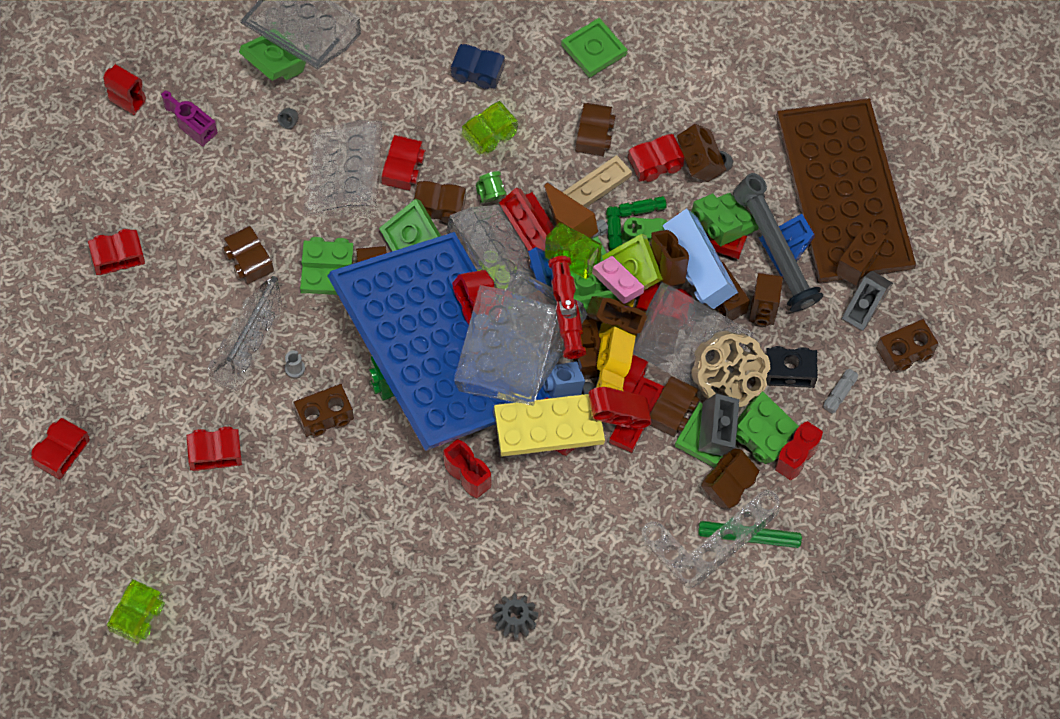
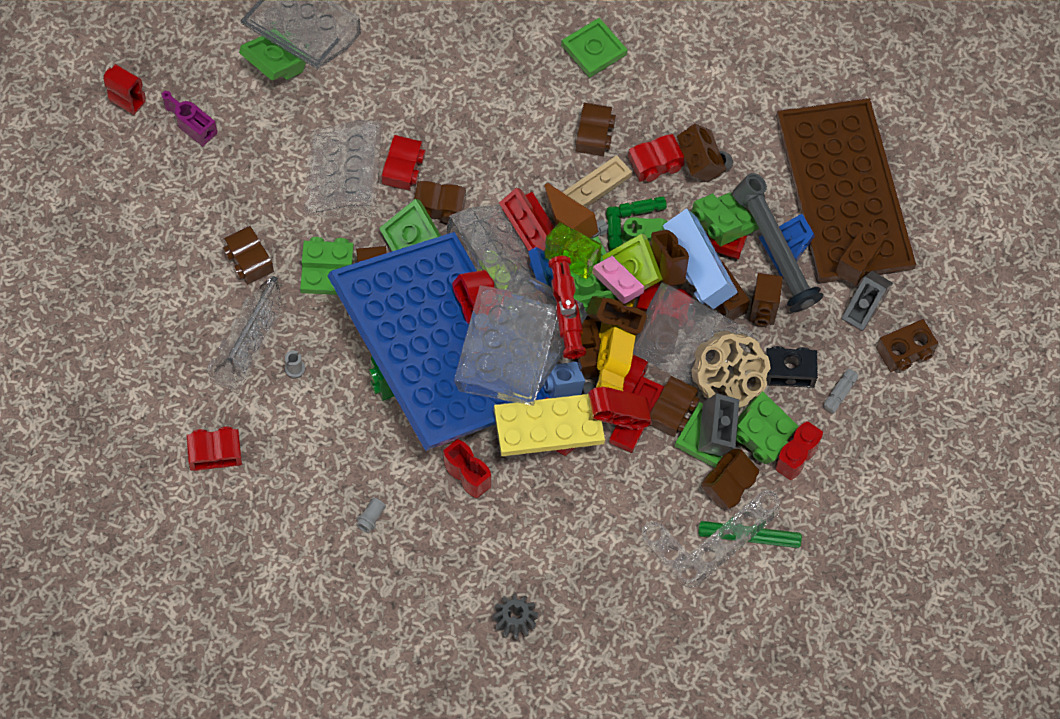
red brick [31,418,90,480] -> none
red brick [88,229,145,275] -> none
clear neon green brick [107,579,165,644] -> none
dark grey hinge [277,108,299,129] -> none
reddish brown brick [293,384,354,437] -> none
dark blue brick [451,44,505,89] -> none
clear neon green brick [462,101,518,155] -> none
bright green piece [476,171,507,204] -> none
none -> light grey pin [356,498,386,533]

